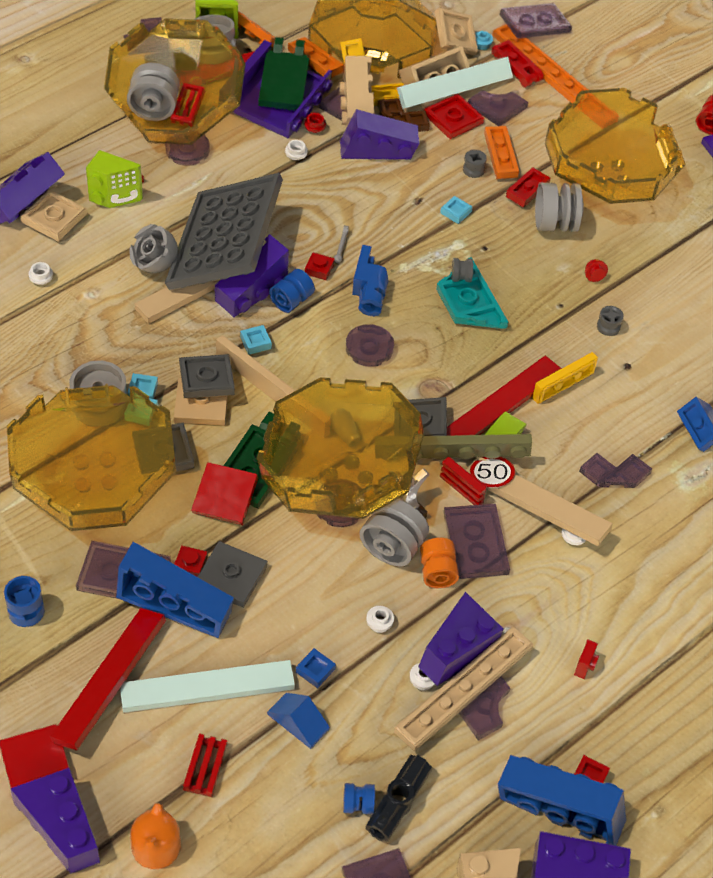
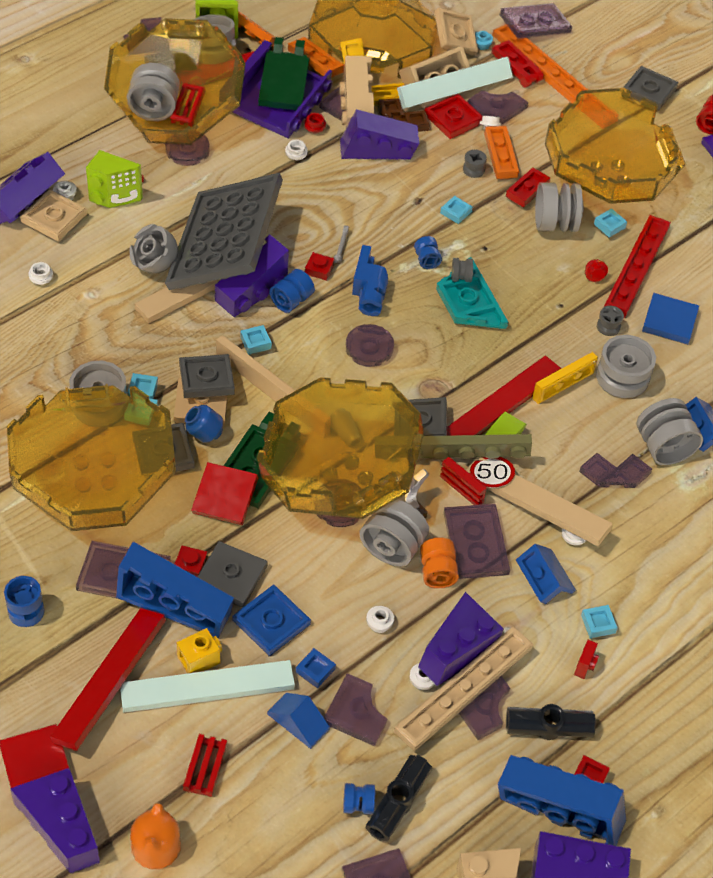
none -> white plate [53,181,77,200]
none -> yellow brick [176,628,223,674]
none -> blue head [185,405,223,443]
none -> blue tile [232,584,311,657]
none -> tile [324,673,387,746]
none -> blue wheel [414,236,442,269]
none -> white plate [480,116,501,129]
none -> black piece [506,704,596,740]
none -> blue panel [516,544,576,604]
none -> medium azure plate [581,605,618,638]
none -> medium azure plate [594,208,627,237]
none -> light grey wheel [596,335,656,398]
none -> red tile [604,215,671,318]
none -> dark grey plate [621,66,678,111]
none -> light grey wheel [636,398,703,465]
none -> blue tile [642,293,699,344]

